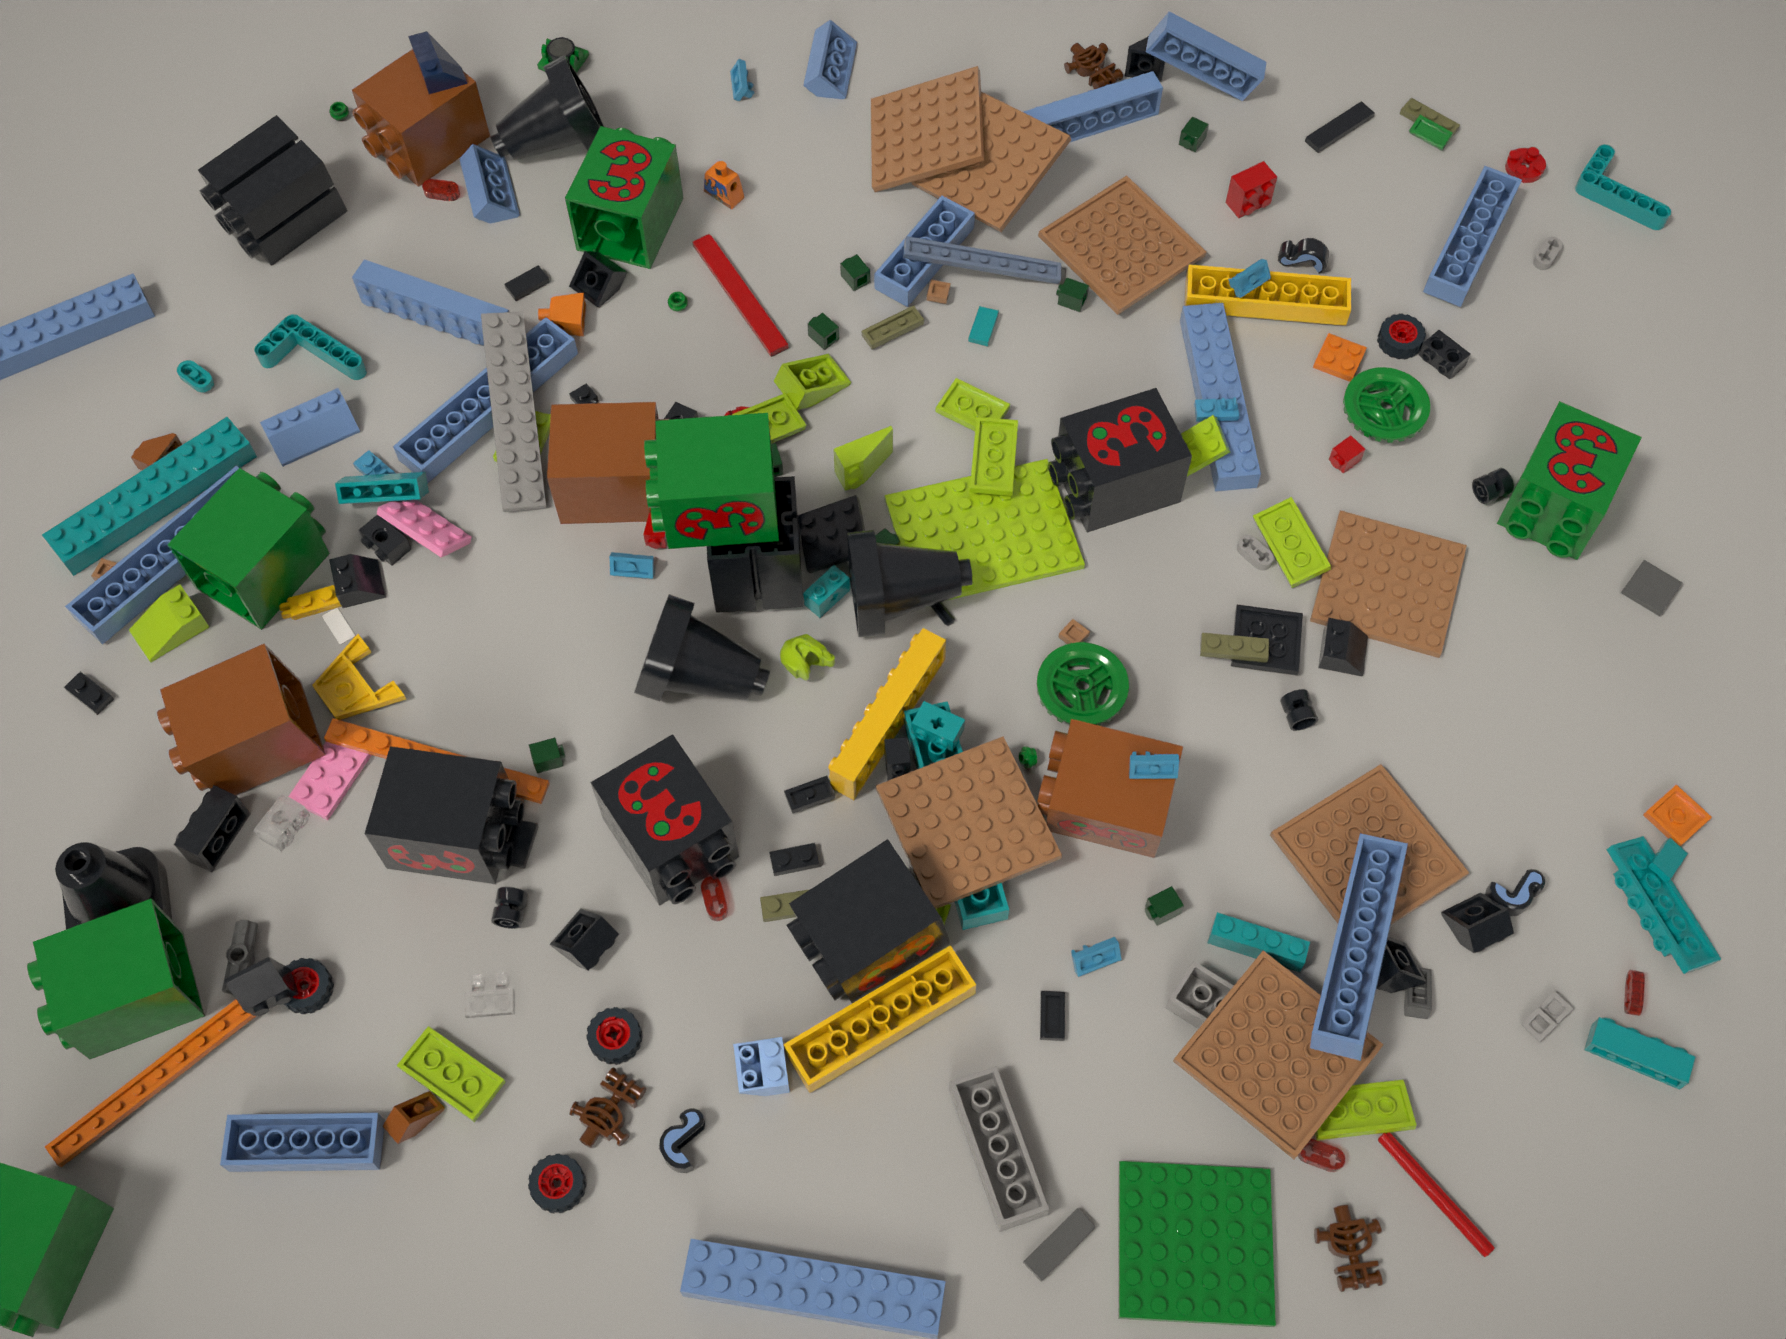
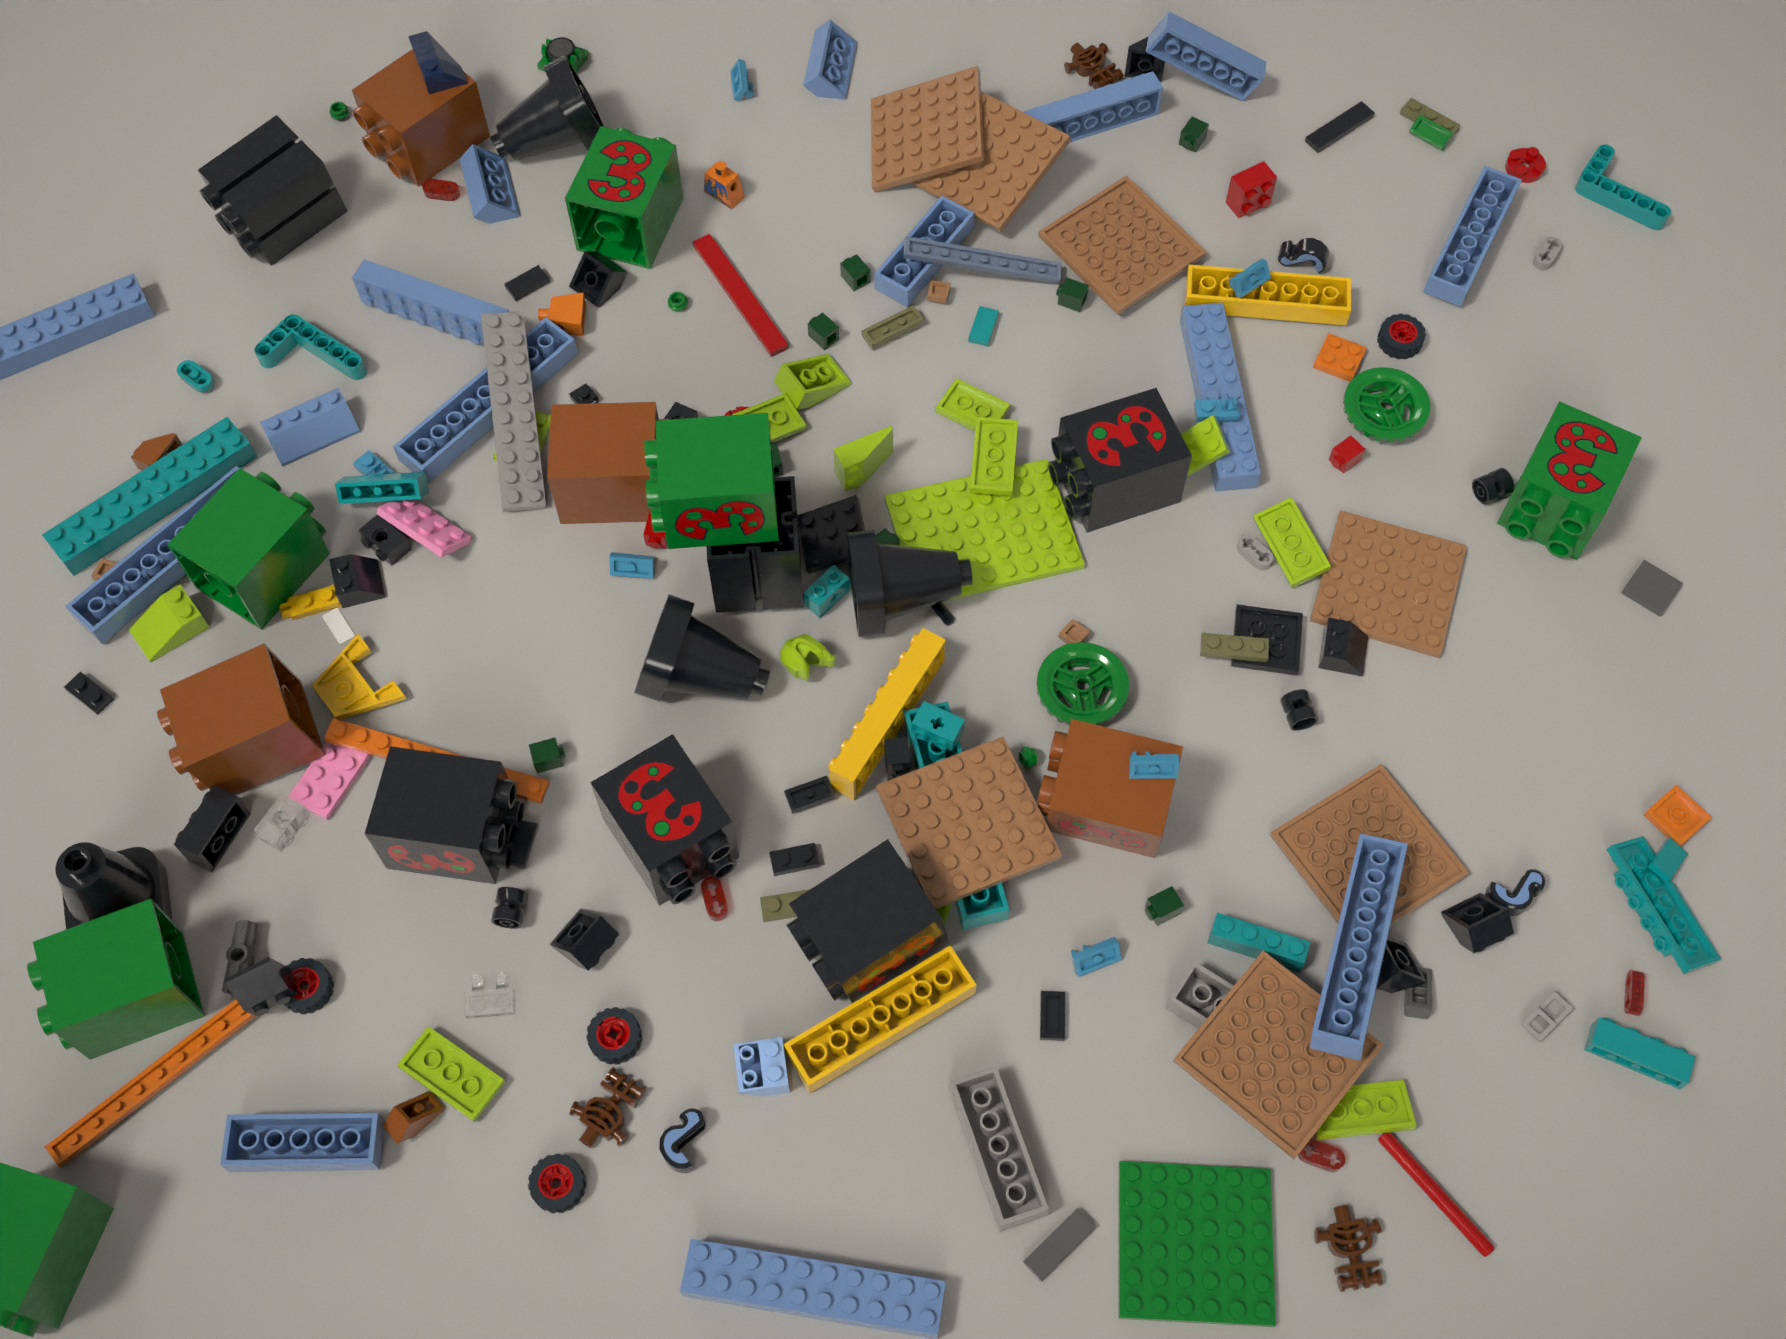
black brick [1419,330,1471,379] -> none

